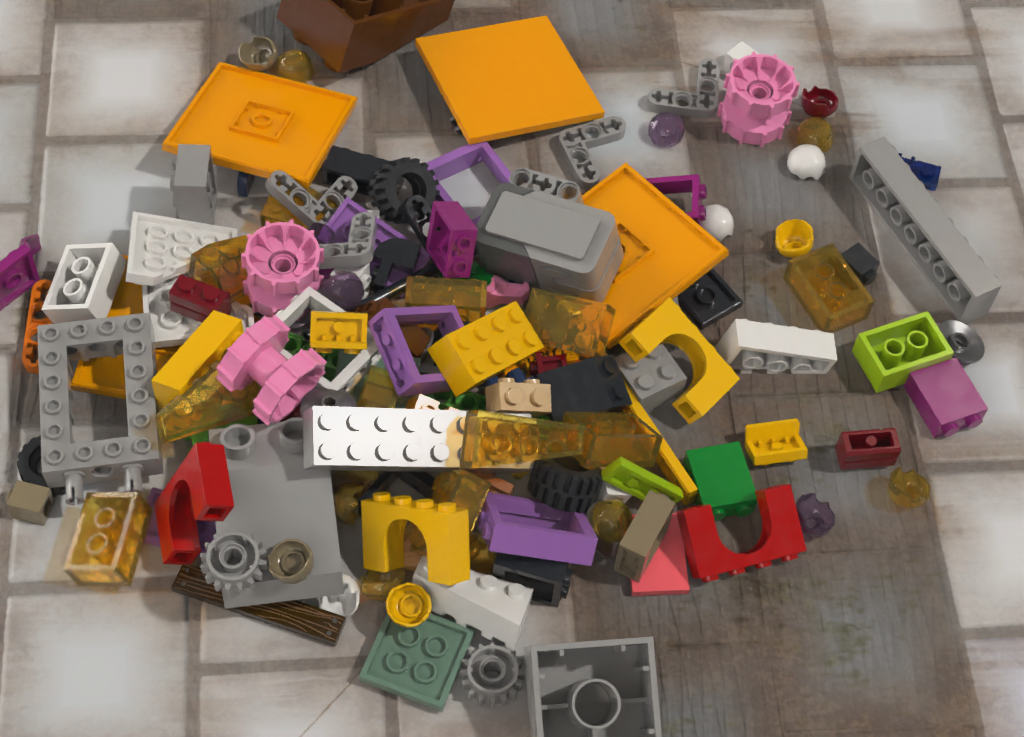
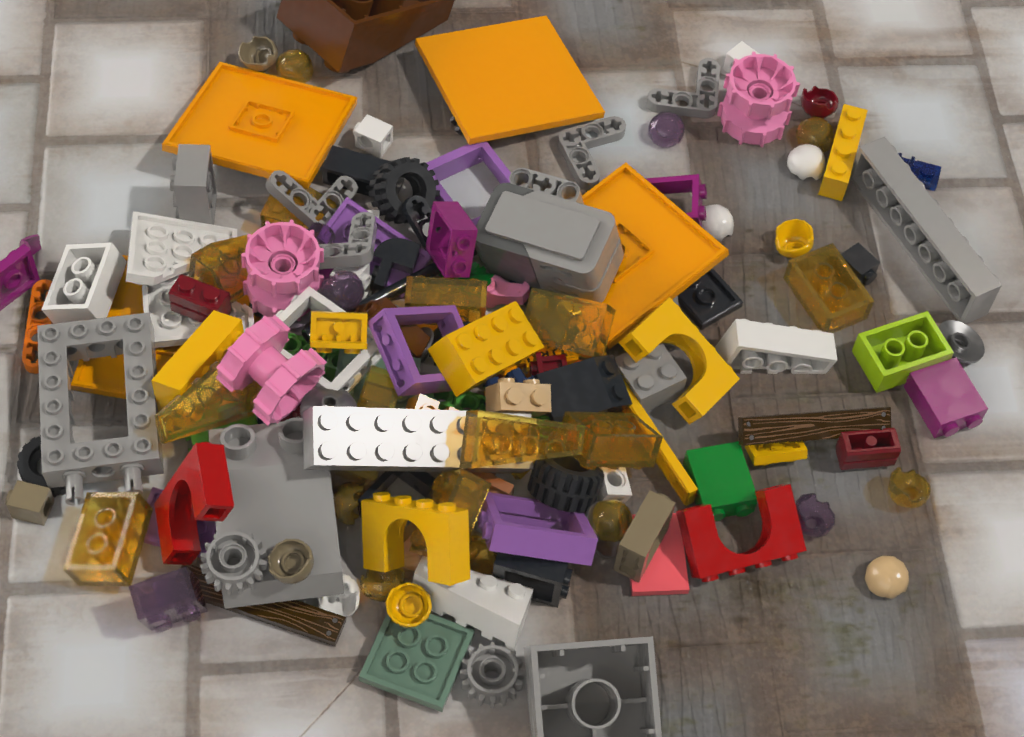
dark blue tile [237,171,255,197] -> none
lime plate [601,456,684,503] -> none
none -> clear purple brick [129,566,208,632]
none -> white brick [353,114,393,158]
none -> dark brown tile [738,407,892,446]
none -> yellow arch [818,104,868,201]
none -> tan hair [865,556,909,599]

